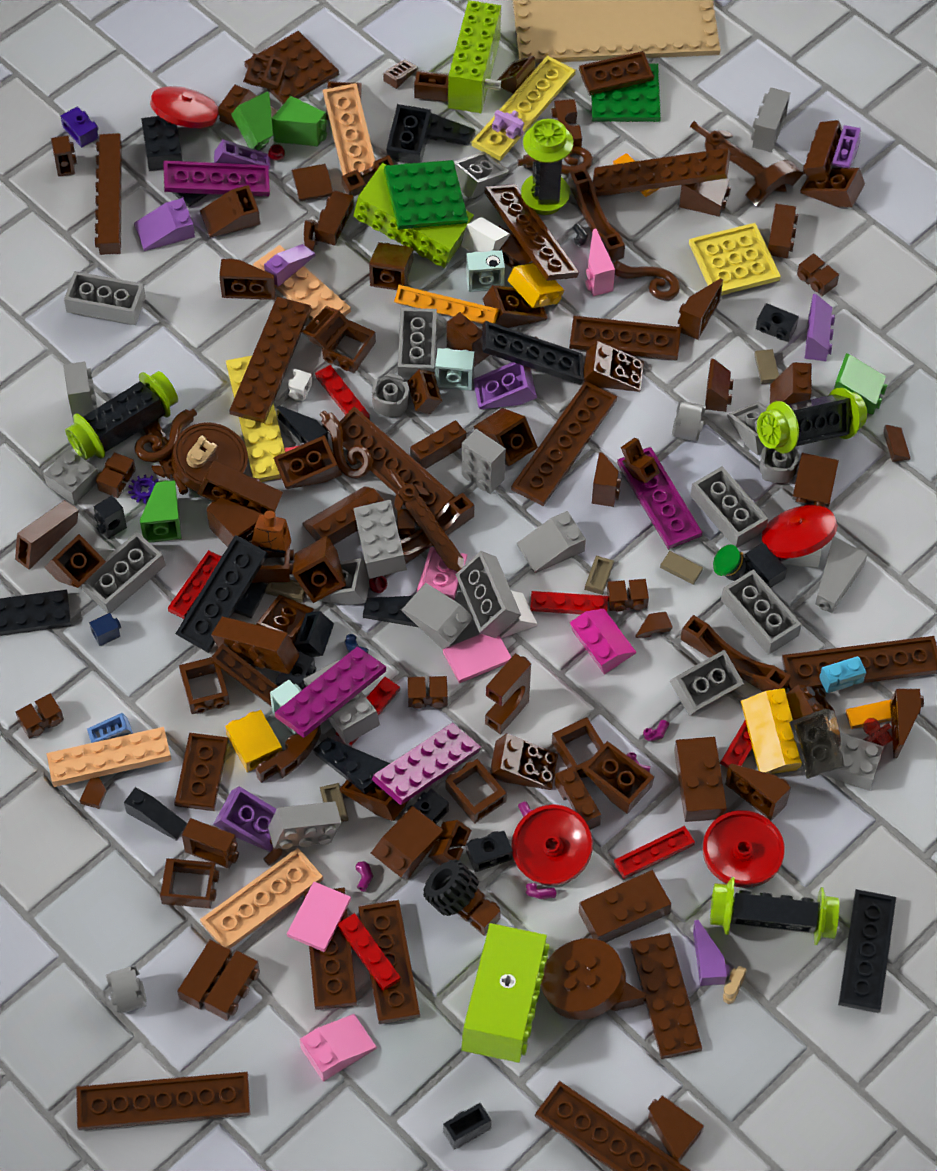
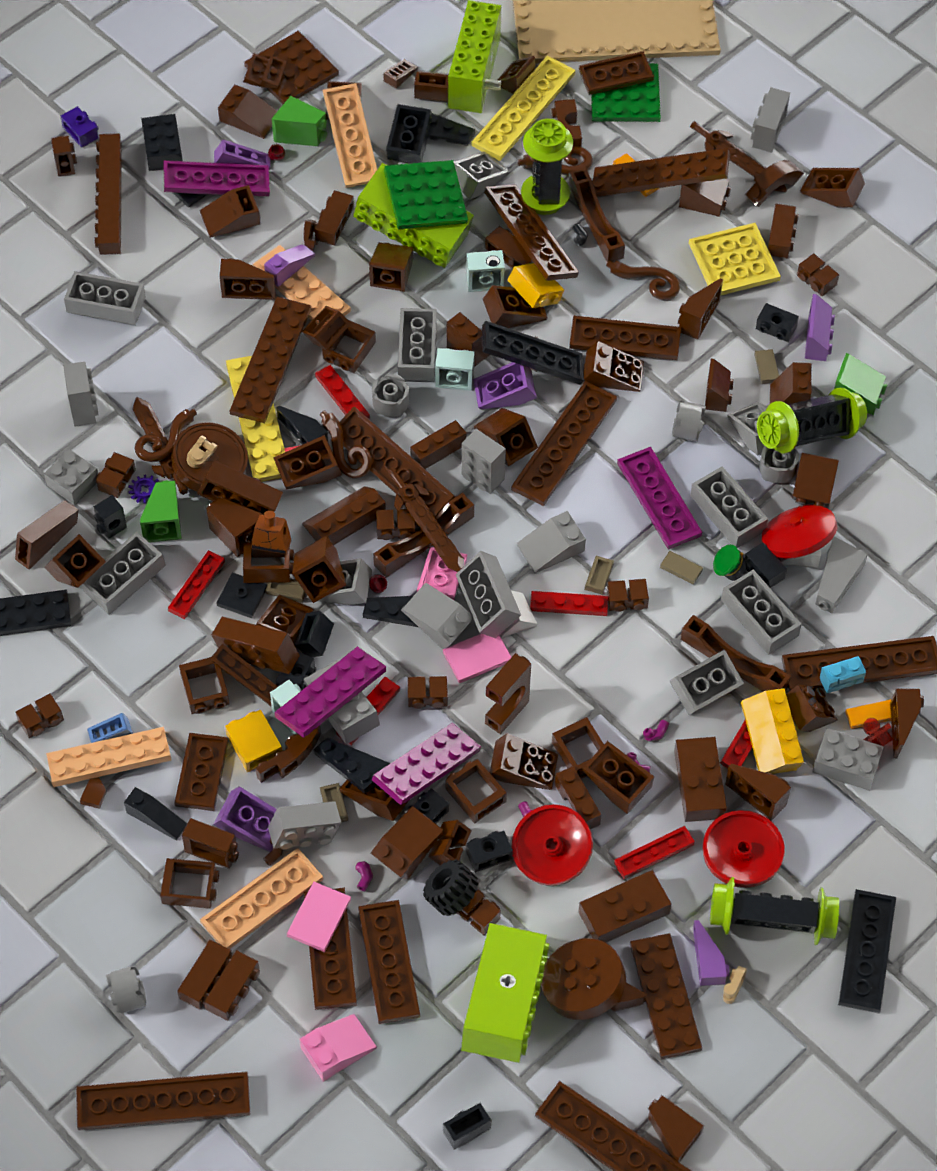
black brick [65,371,178,460] -> none
dark blue brick [89,613,121,646] -> none
medium lavender slope [134,198,195,251] -> none
red dish [150,86,219,128] -> none
black plate [175,535,269,653] -> none
bright green slope [231,91,273,151] -> none
white brick [288,369,312,401] -> none
reddish brown slope [292,164,333,201] -> none
red plate [338,913,401,991] -> none
reddish brown arch [342,155,394,196] -> none
dark blue arm [345,634,369,653] -> none
light grey brick [354,500,407,579] -> none
light orange plate [394,285,499,324] -> none
reddish brown brick [407,369,442,414] -> none
white slope [461,217,510,252] -> none
lavender hips [492,109,524,139] -> none
magenta arm [525,883,556,899] -> none
dark pink slope [569,609,636,675] -> none
bright pink slope [585,229,615,296] -> none
reddish brown slope [591,452,621,507] -> none
reddish brown brick [621,437,660,483] -> none
reddish brown slope [635,612,673,638] -> none
clear smoke slope [789,709,844,779] -> none
reddish brown brick [803,120,843,182] -> none
medium lavender slope [832,125,861,168] -> none
reddish brown slope [883,425,911,462] -> none

